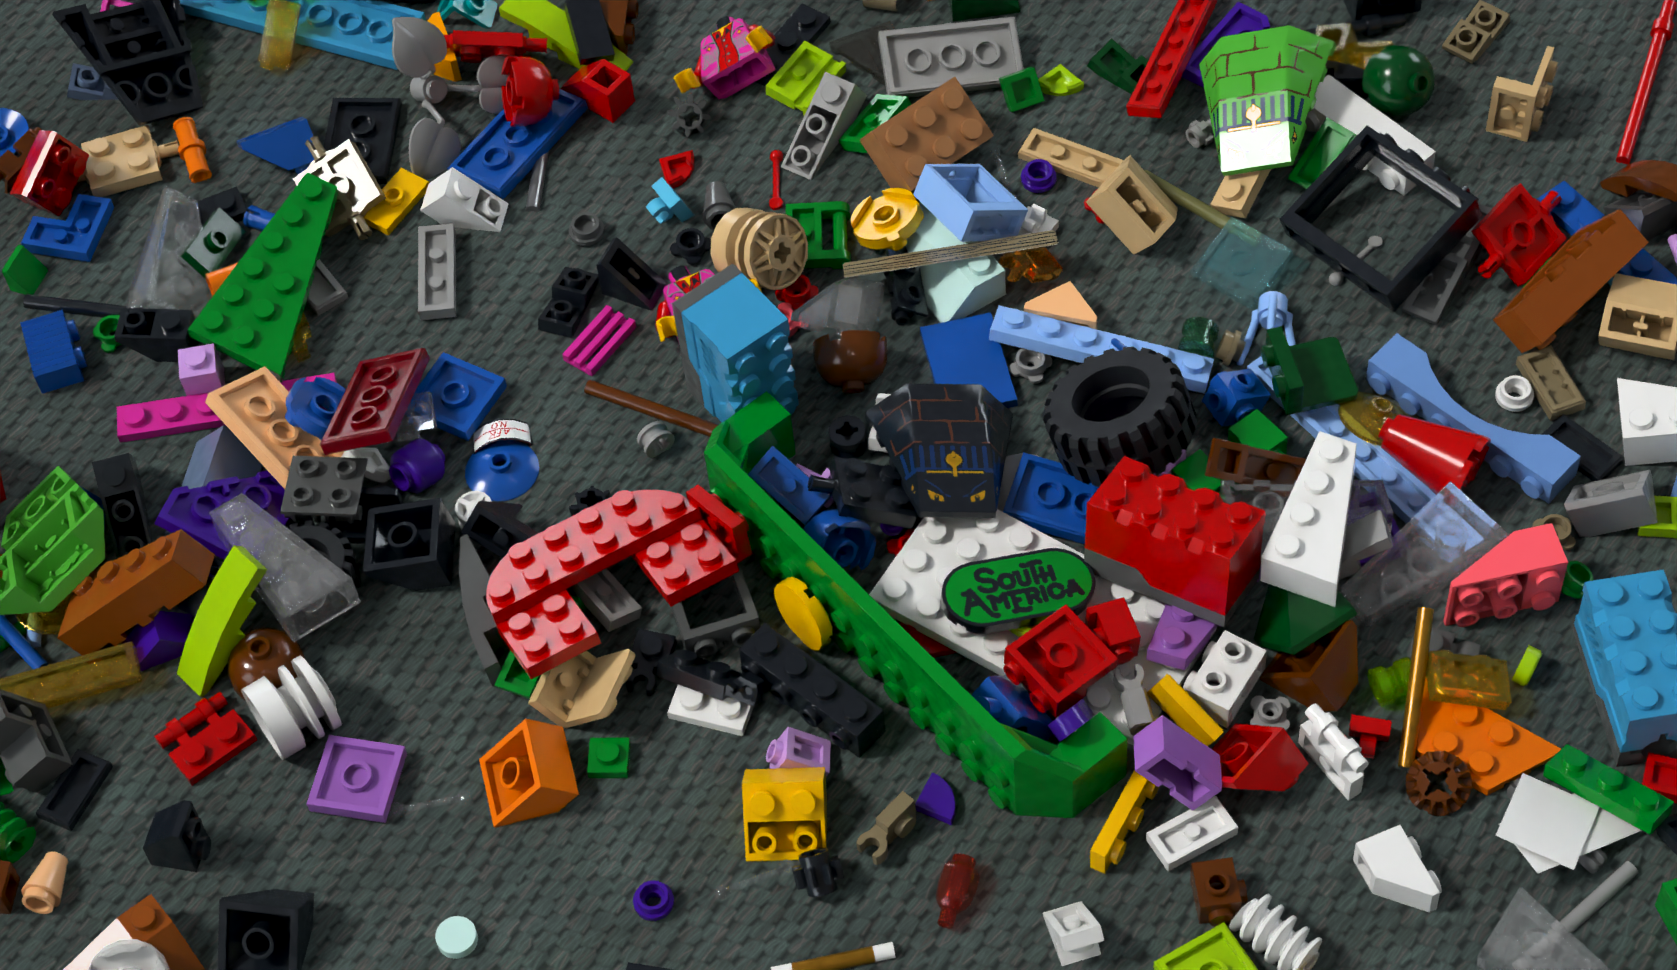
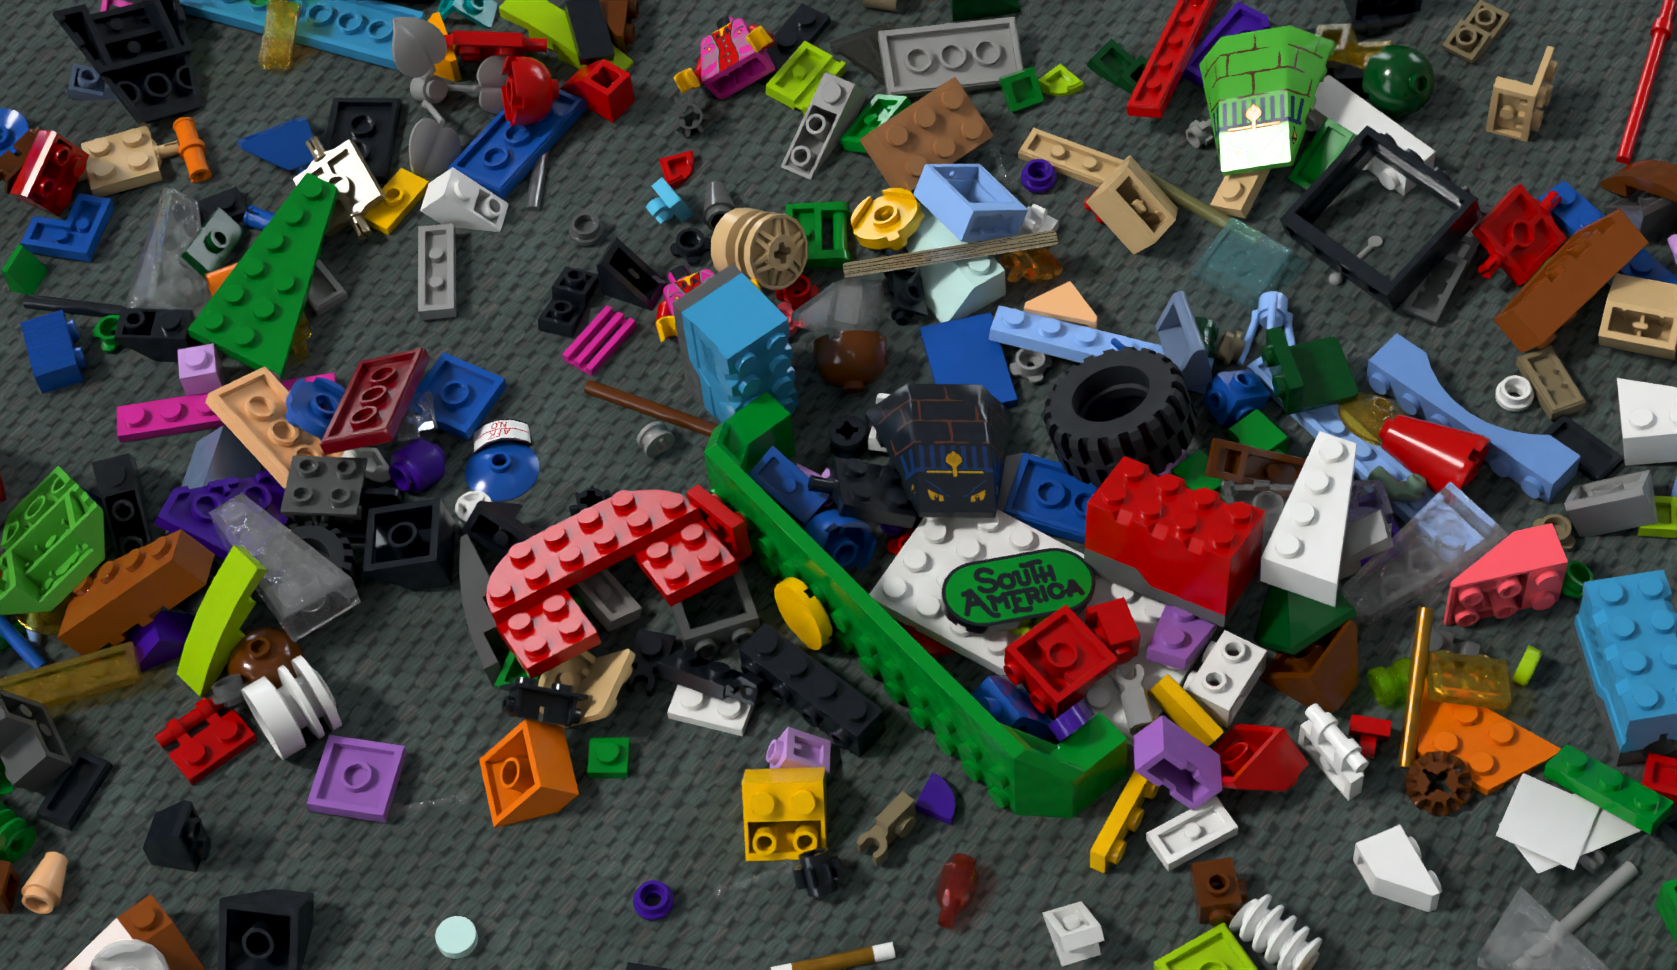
red hinge [769,150,783,210] -> none
light grey plate [1250,696,1290,731] -> none
none -> dark grey plate [211,673,249,707]
none -> black hinge [499,677,588,727]
none -> sand blue tile [1155,291,1213,389]
none -> sand green arm [1368,466,1427,502]

